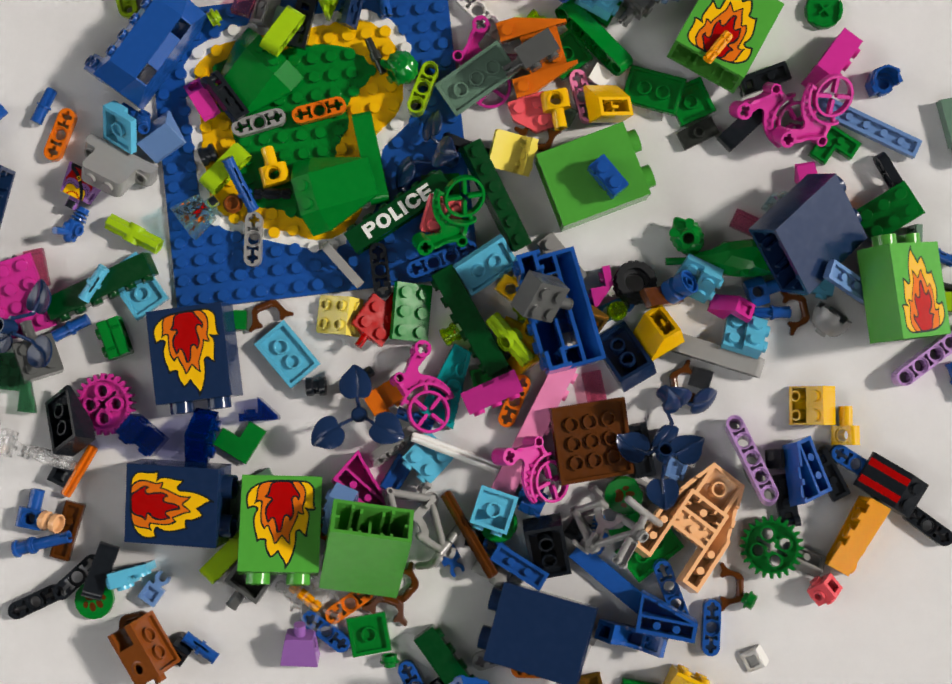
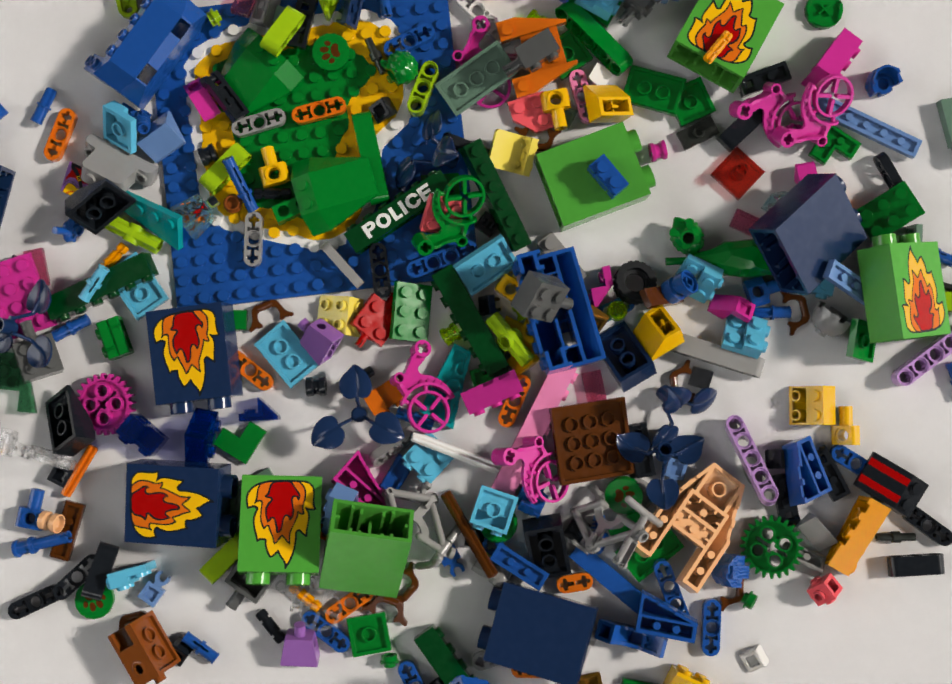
none -> black slope [65,178,136,235]
none -> light orange axle [101,242,129,268]
none -> teal wing [124,190,183,251]
none -> orange beam [238,350,274,390]
none -> black axle [256,609,286,644]
none -> green leg [271,198,301,226]
none -> medium lavender torso [298,318,344,366]
none -> green tile [312,33,350,72]
none -> black slope [369,97,398,124]
none -> blue beam [384,23,435,58]
none -> black tile [474,211,497,238]
none -> black tile [478,294,501,316]
none -> orange beam [556,572,593,593]
none -> dark pink wheel [648,140,668,162]
none -> clear red tile [710,147,765,200]
none -> blue hair [711,554,750,588]
none -> light grey slope [796,512,838,552]
none -> green tile [846,318,876,363]
none -> pearl dark grey bar [875,531,916,543]
none -> black beam [886,553,945,577]

